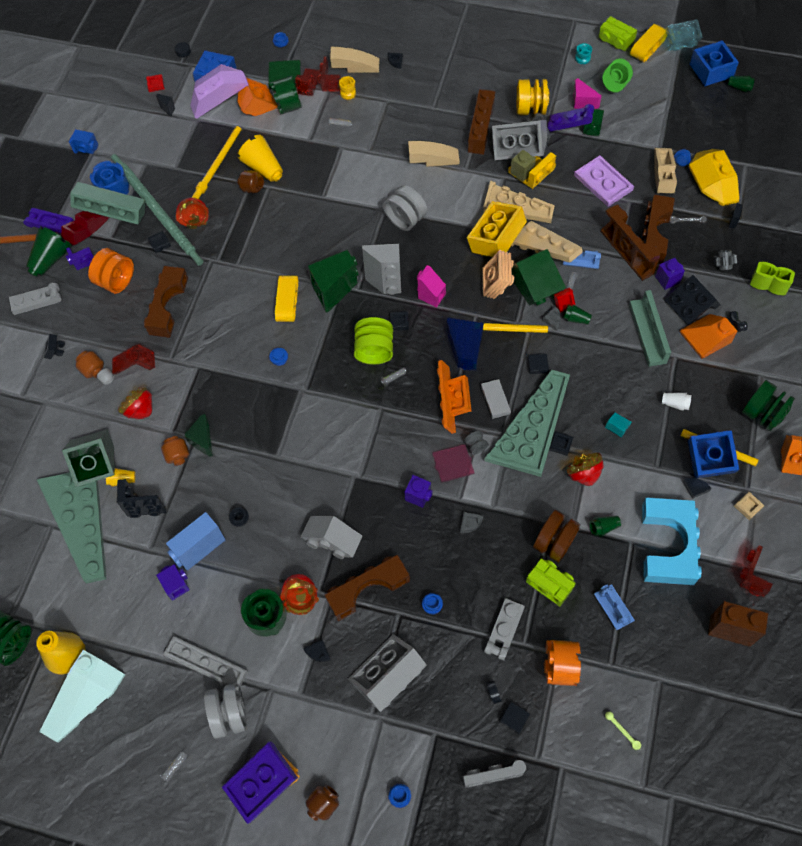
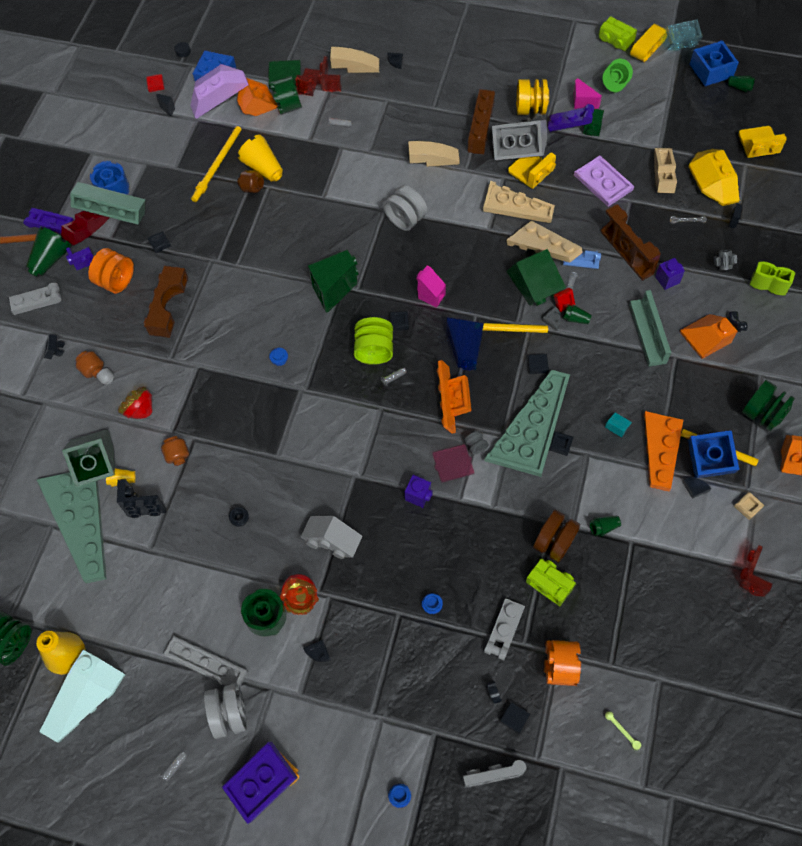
blue brick [69,129,98,154] -> none
sand green hose [111,154,203,266] -> none
clear red bracket [112,344,155,375] -> none
dark purple brick [156,564,190,601] -> none
medium blue brick [166,512,225,571] -> none
hair [176,198,209,229] -> none
clear green slope [184,414,213,457] -> none
blue plate [273,32,288,47] -> none
yellow beam [275,276,298,322] -> none
reddish brown head [306,784,339,821] -> none
reddish brown arch [325,555,410,622] -> none
yellow wheel [339,76,356,100] -> none
light grey slope [348,634,427,712] -> none
light grey slope [362,244,401,295] -> none
dark grey tile [460,512,484,533] -> none
yellow brick [467,201,527,257] -> none
light grey tile [481,379,511,419] -> none
light nougat brick [483,250,514,299] -> none
olive brick [510,150,536,182] -> none
hair [566,452,604,486] -> none
teal wheel [575,43,592,64] -> none
medium blue hinge [594,584,635,630] -> none
reddish brown arch [642,195,675,264] -> none
medium azure arch [642,498,702,585] -> none
white cone [662,392,692,411] -> none
black bracket [665,275,721,325] -> none
blue plate [674,149,691,166] -> none
reddish brown brick [708,601,768,647] -> none
none -> orange wing [644,411,683,492]
none -> yellow bracket [738,126,786,158]

